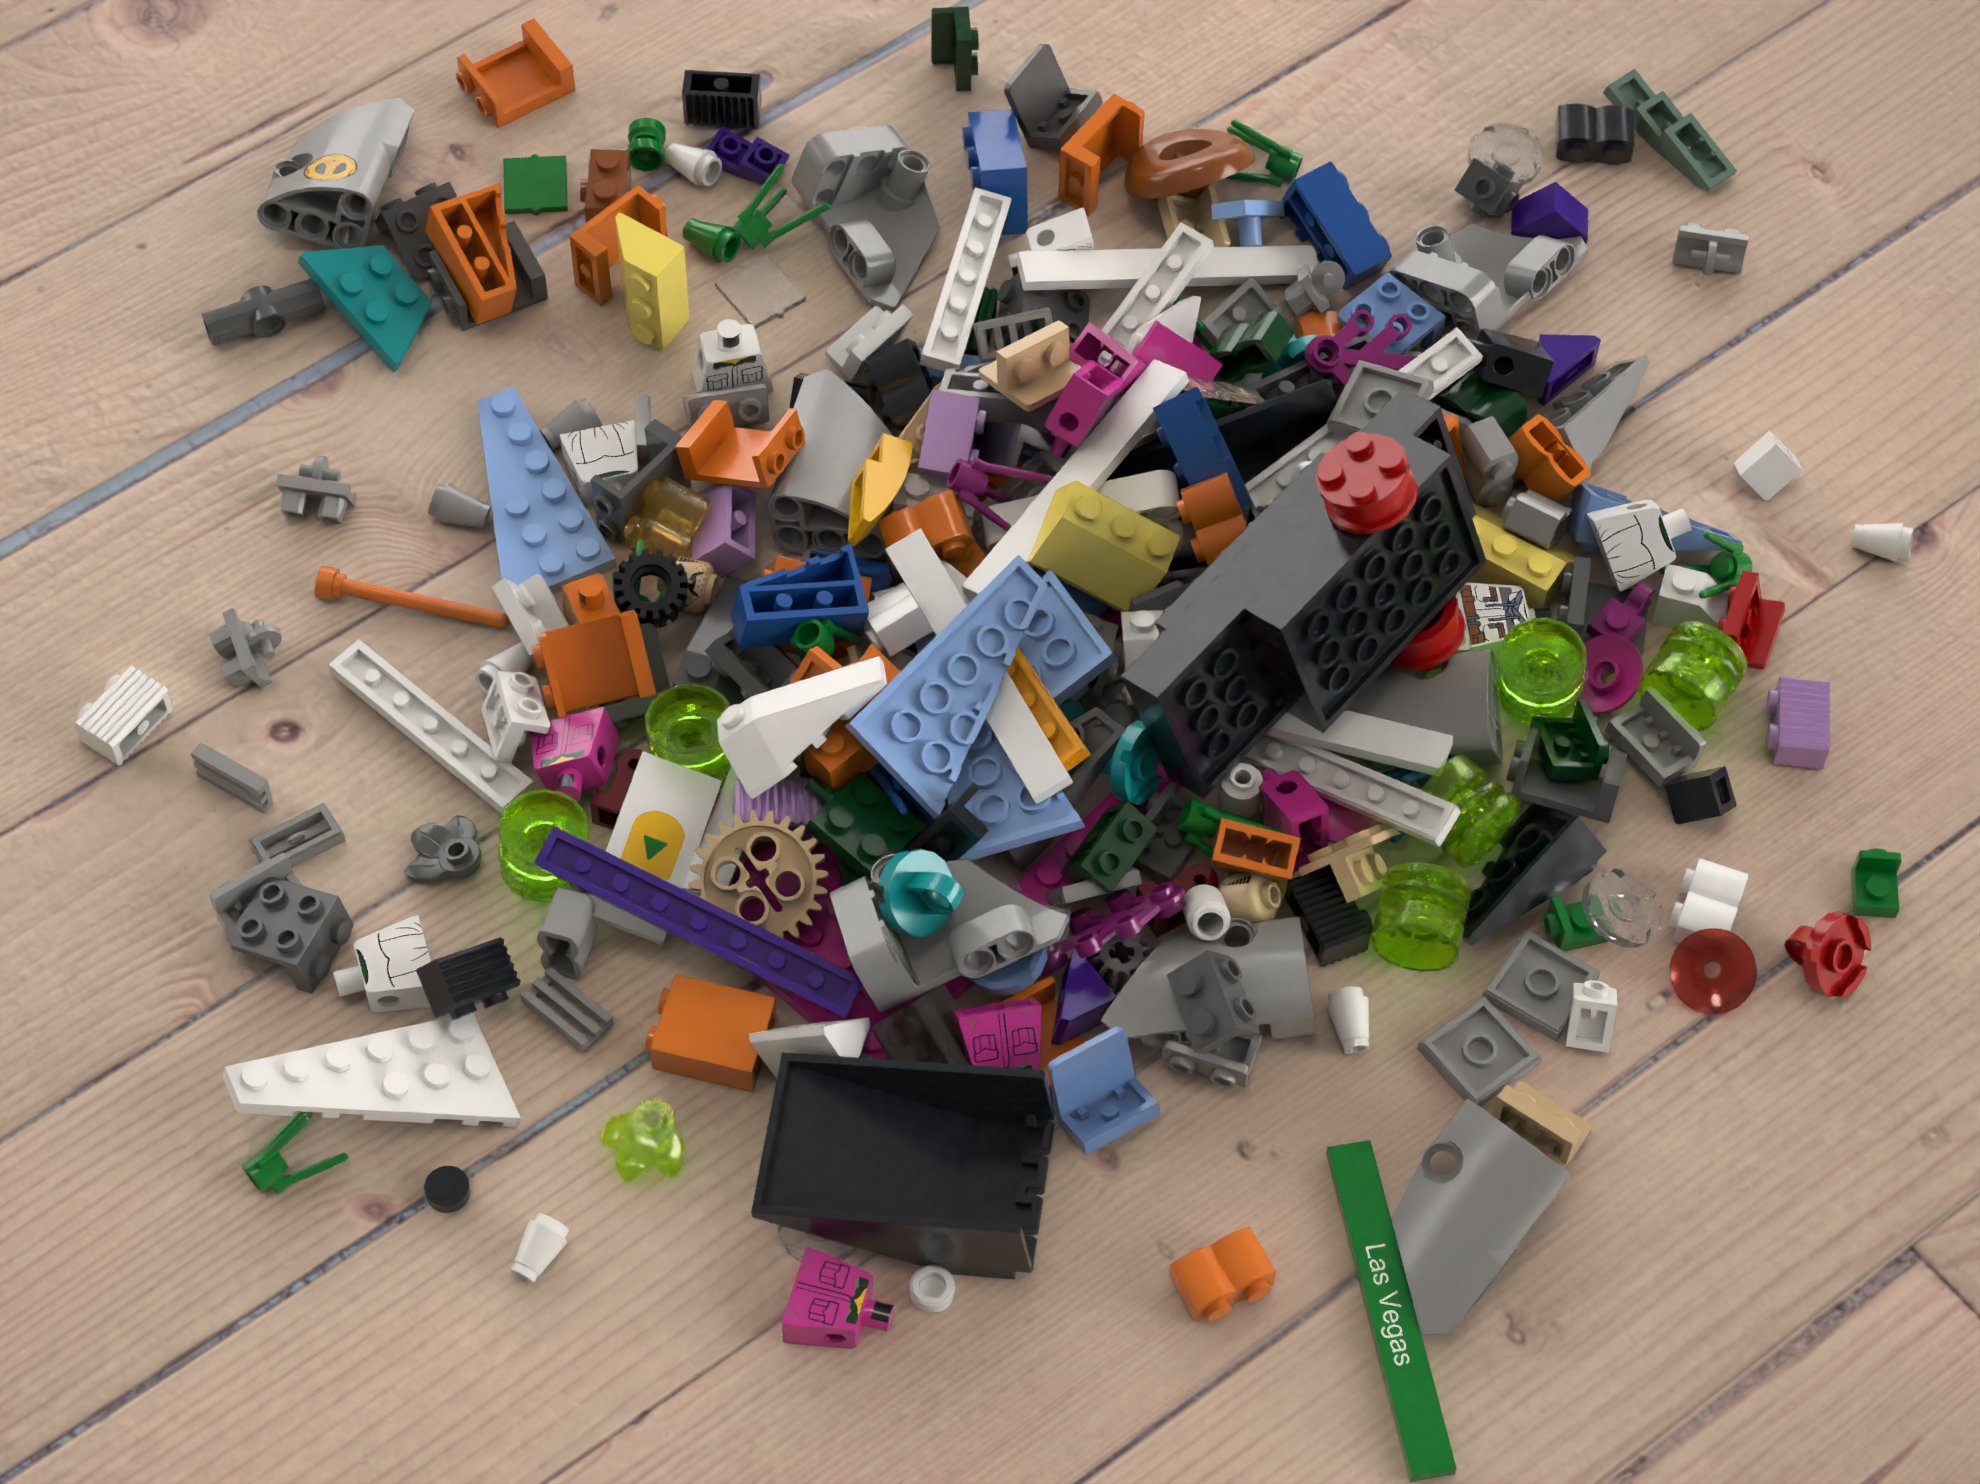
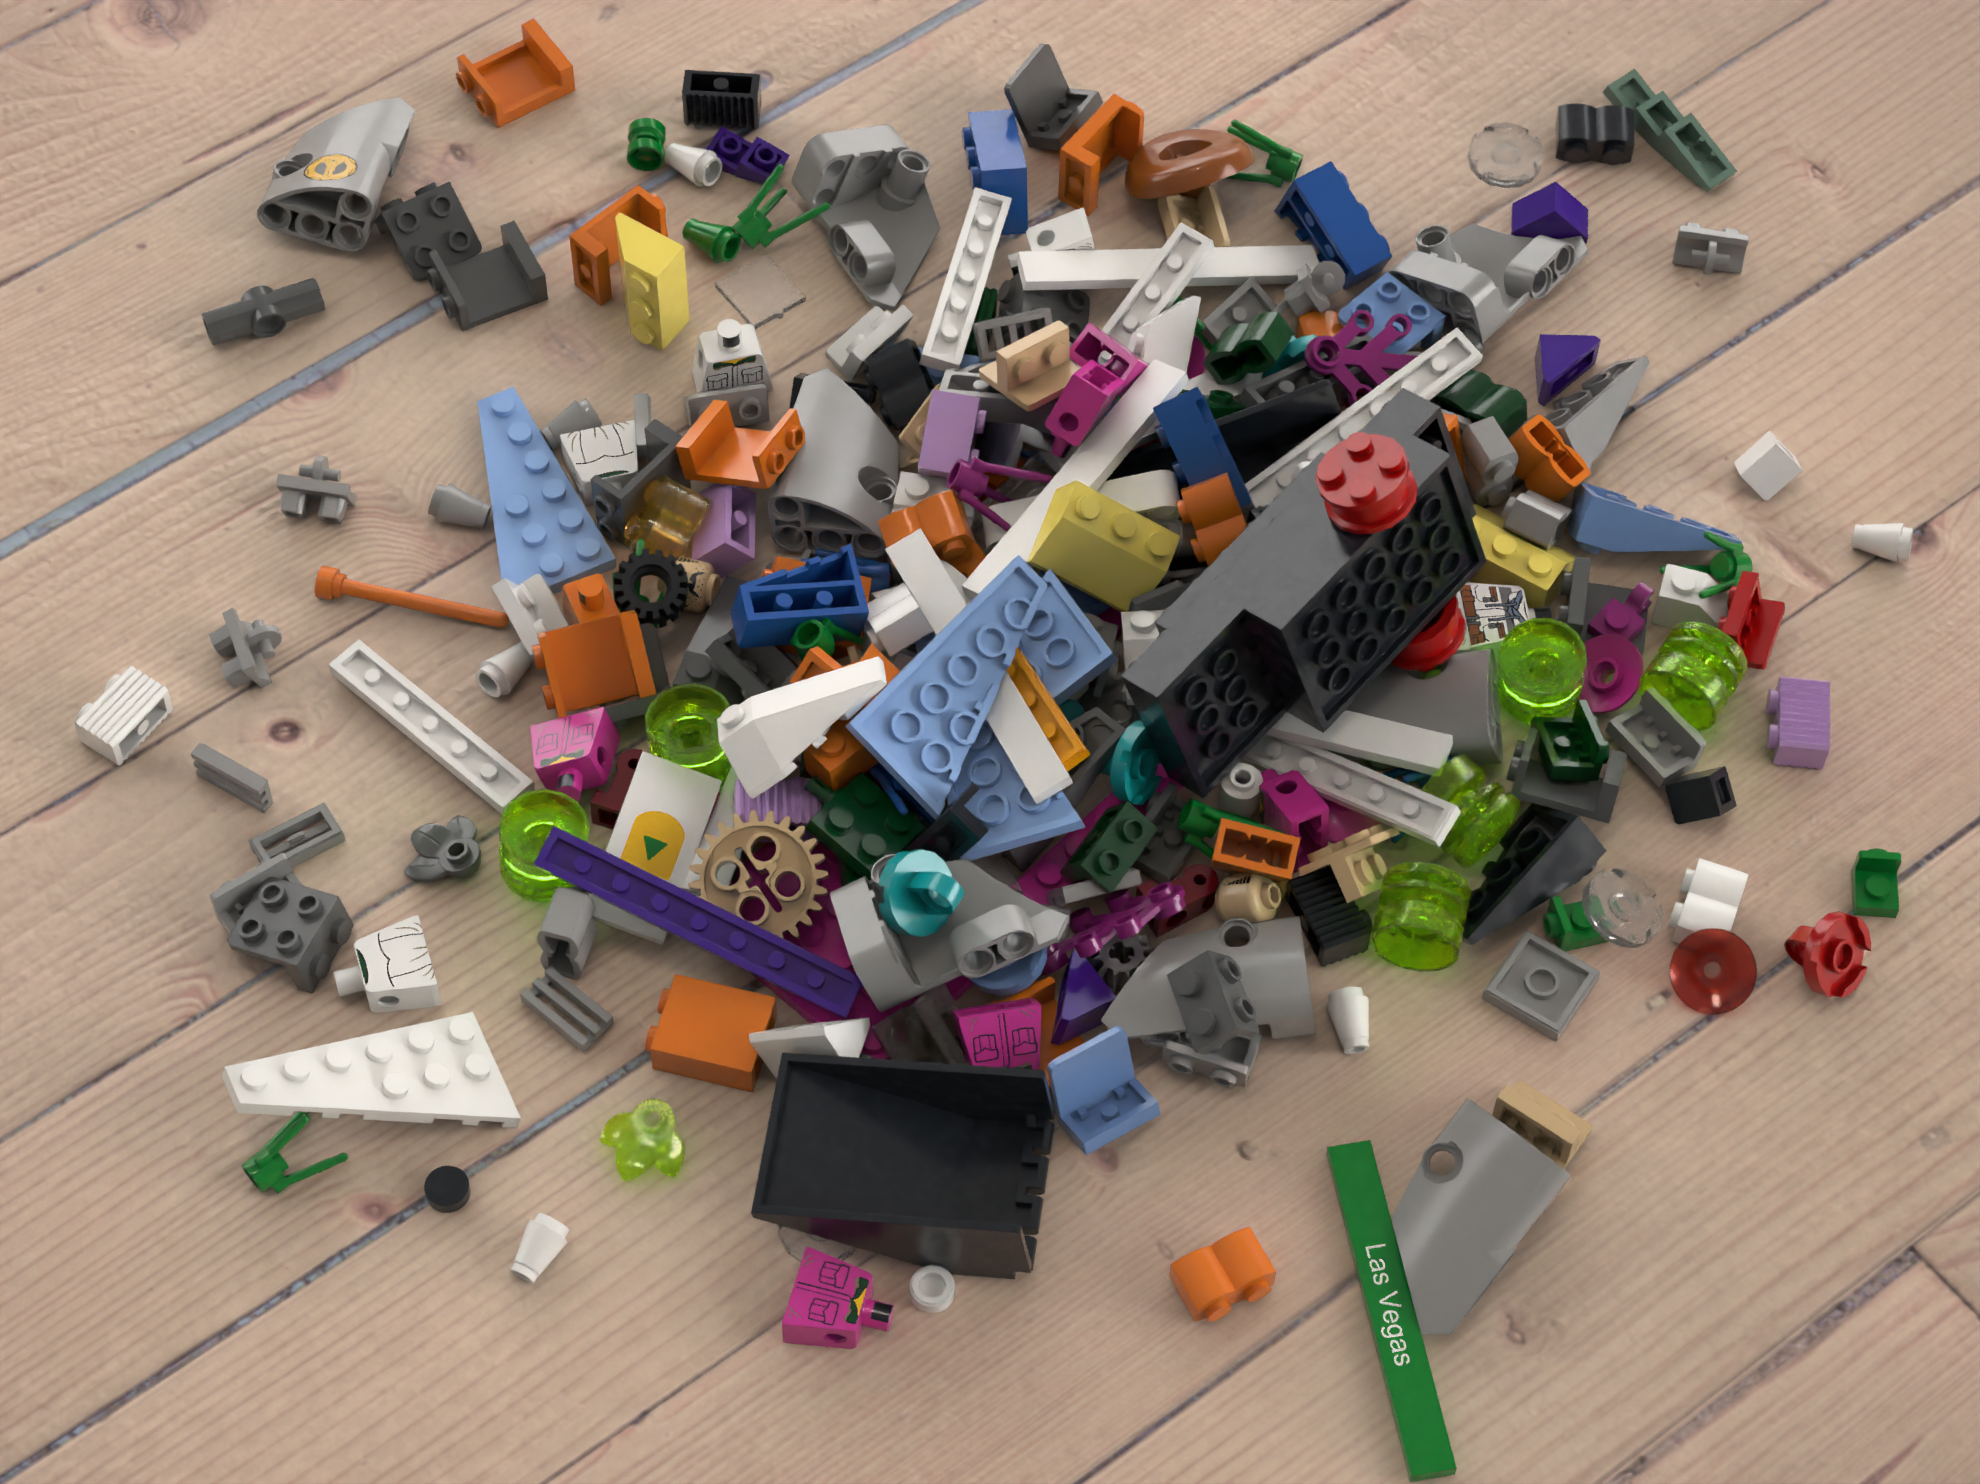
teal wing [298,245,432,372] -> none
black brick [416,937,521,1021] -> none
orange wedge [425,183,517,325] -> none
white bracket [481,670,550,763] -> none
green piece [503,154,568,216] -> none
dark orange brick [580,149,632,223] -> none
yellow slope [847,433,913,546] -> none
dark green bracket [931,6,979,92] -> none
dark pink tile [1134,320,1223,394] -> none
white brick [1182,885,1230,940] -> none
clear piece [1183,377,1258,404] -> none
light blue tile [1211,199,1285,247] -> none
light grey tile [1327,360,1434,436] -> none
light grey tile [1417,996,1542,1106] -> none
dark grey brick [1454,158,1523,218] -> none
black torso [1466,328,1554,398] -> none
white bracket [1565,980,1618,1053] -> none
white torso [1587,500,1692,592] -> none

